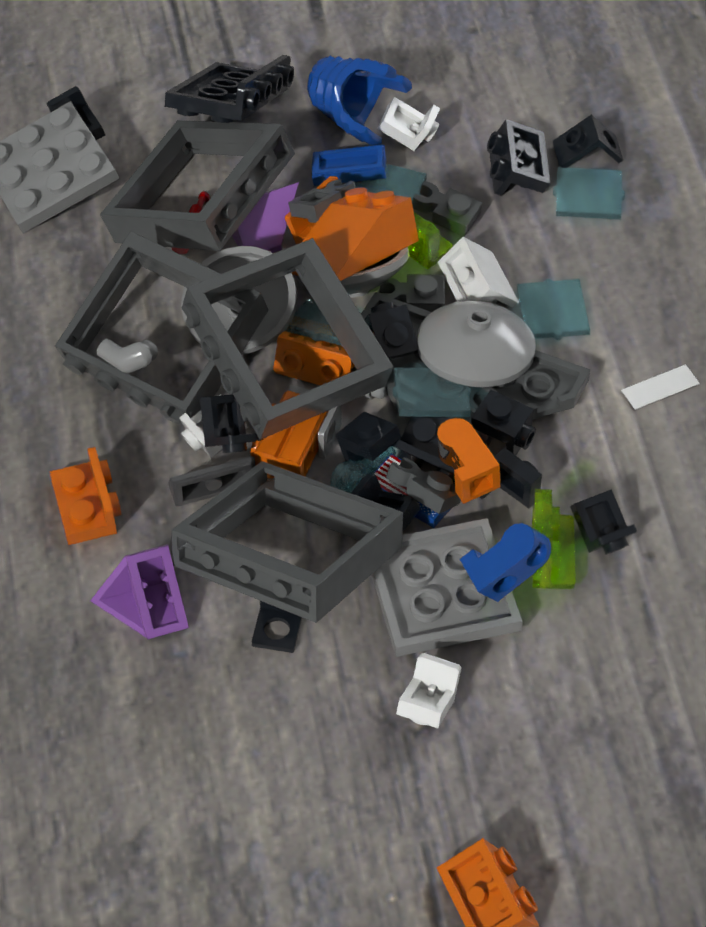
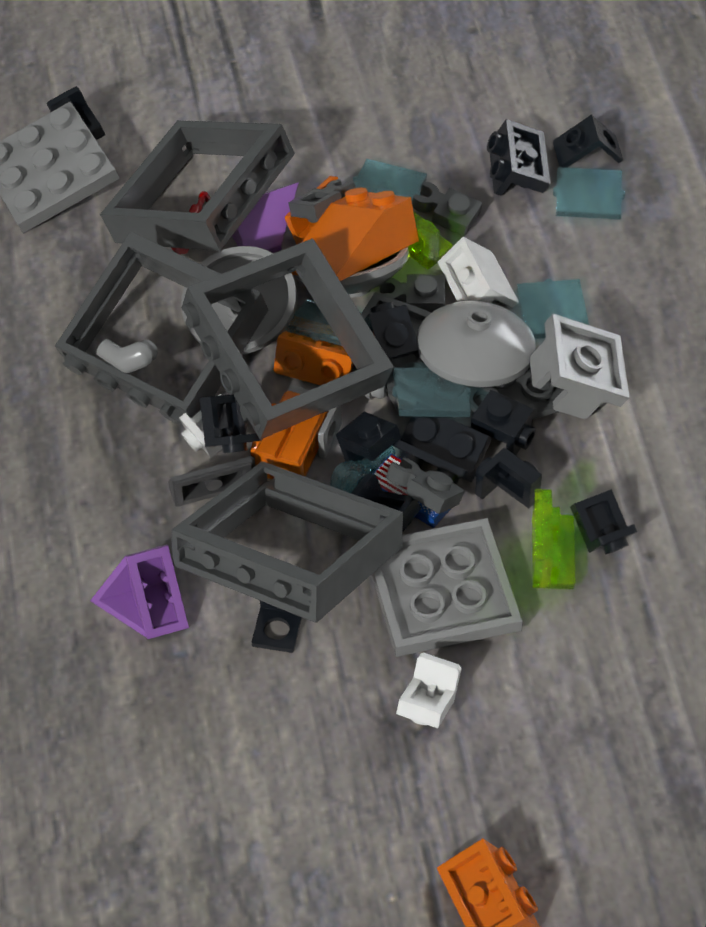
orange bracket [49,447,122,545] -> none
black bracket [164,55,294,123] -> none
blue hair [307,55,412,145] -> none
blue tile [312,145,386,186] -> none
white bracket [377,97,440,151] -> none
orange leg [437,418,500,504] -> none
blue leg [460,523,551,602] -> none
white sticker [621,364,700,410] -> none
none -> light grey panel [530,314,629,419]

